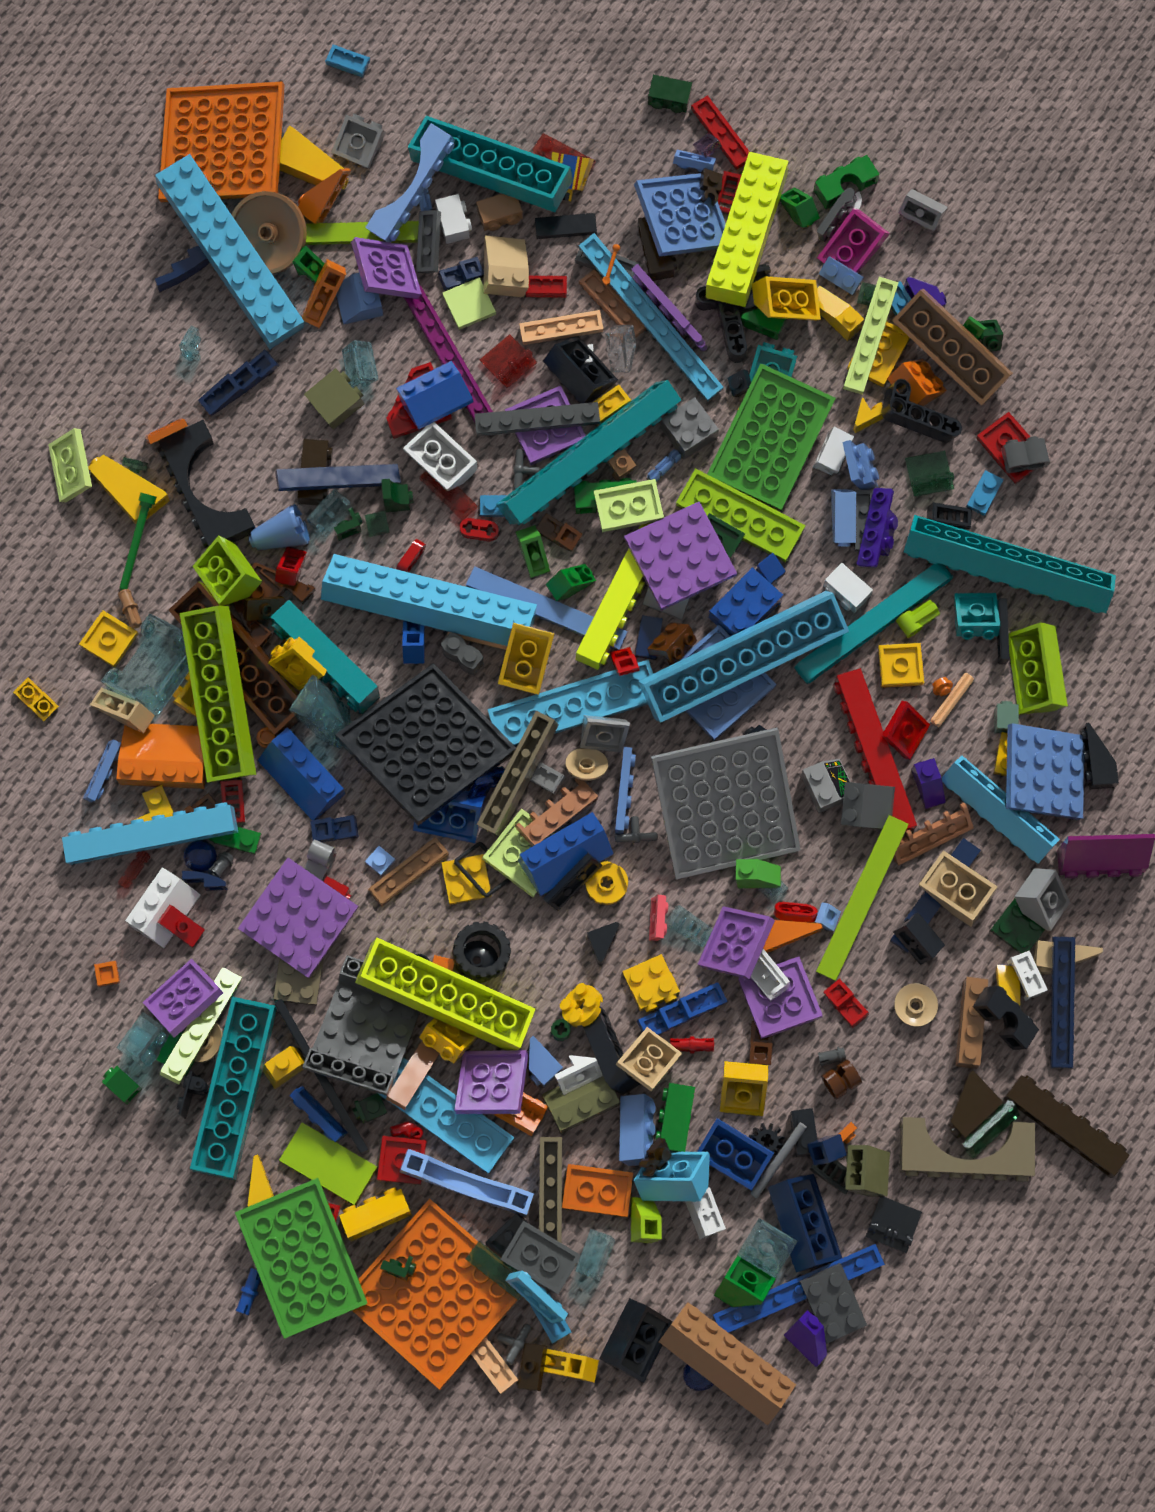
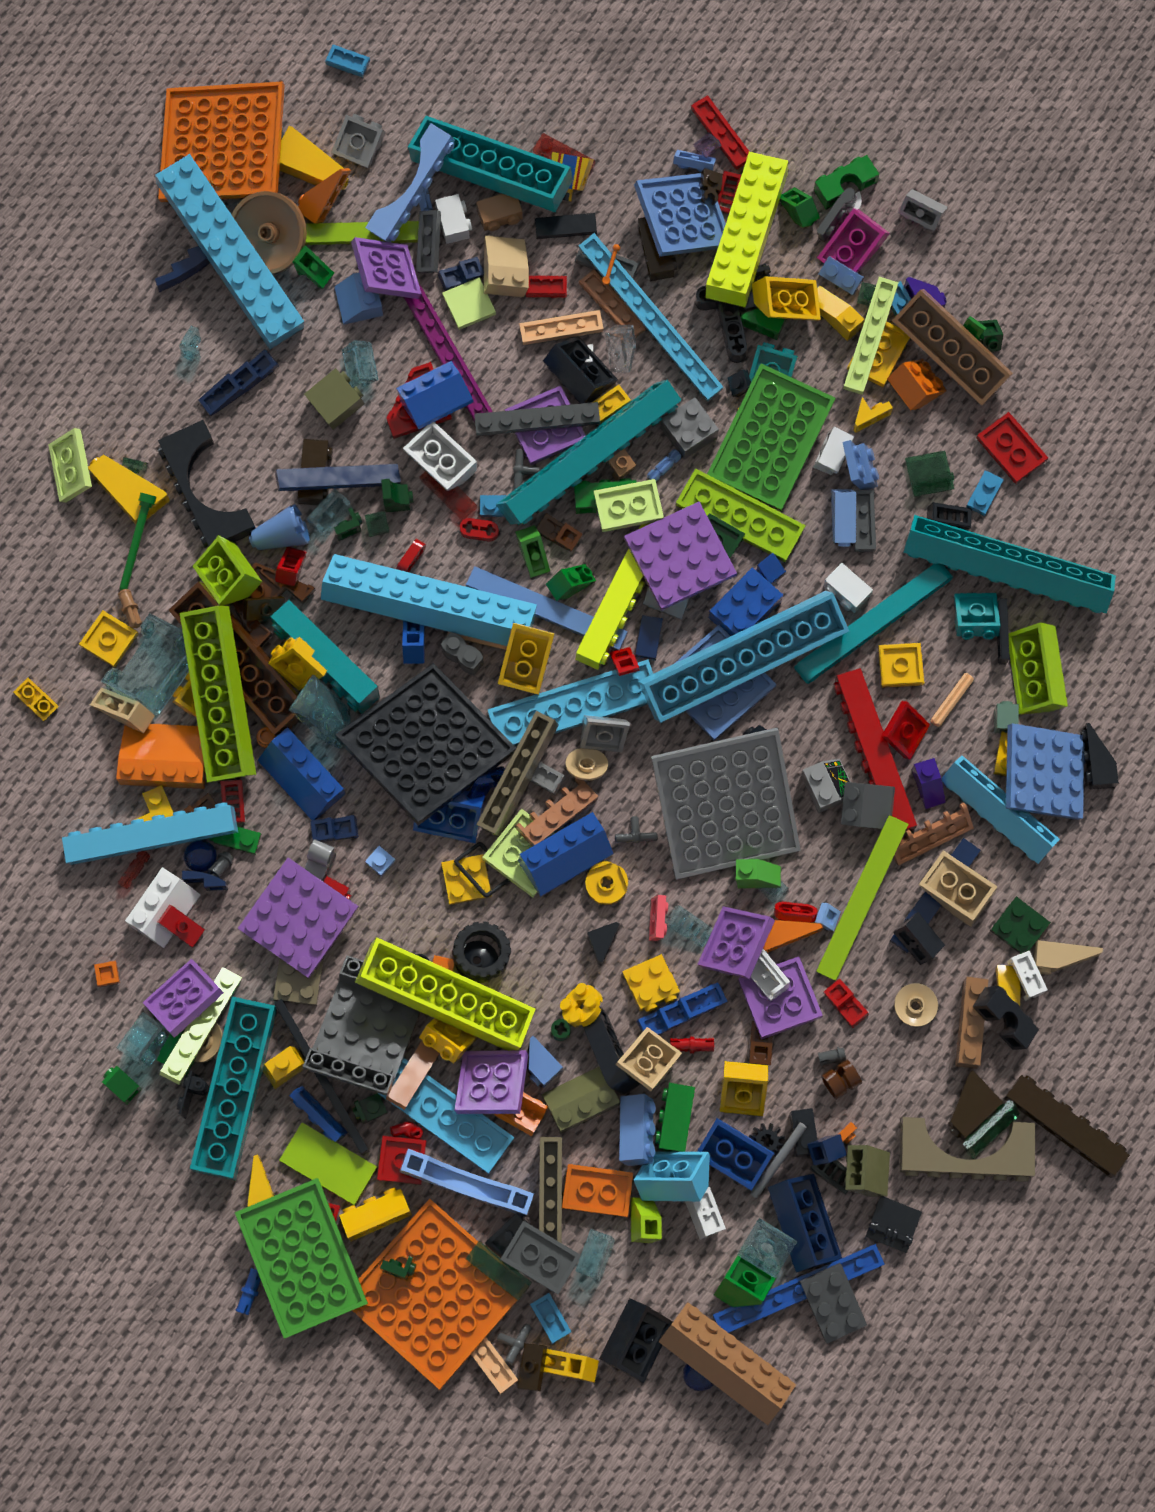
medium blue plate [83,739,121,802] -> none
orange tile [145,418,188,444] -> none
orange slope [302,259,346,328] -> none
medium nougat tile [368,837,449,907] -> none
clear red hinge [480,334,537,388] -> none
medium azure plate [505,1271,568,1323] -> none
black tile [543,853,603,911] -> none
white slope [555,1055,603,1095] -> none
medium blue plate [615,747,636,834] -> none
medium lavender hinge [631,264,707,351] -> none
dark brown plate [639,1138,672,1177] -> none
reddish brown bracket [647,622,697,665] -> none
dark green brick [648,74,692,113] -> none
dark purple slope [784,1310,827,1367] -> none
dark purple bracket [857,488,898,567] -> none
black beam [881,379,962,443] -> none
lime piece [896,600,940,638] -> none
orange plate [932,677,953,696] -> none
dark grey brick [1001,436,1050,473] -> none
light grey slope [1015,868,1070,931] -> none
dark blue tile [1050,936,1075,1068] -> none
magenta slope [1057,834,1155,879] -> none

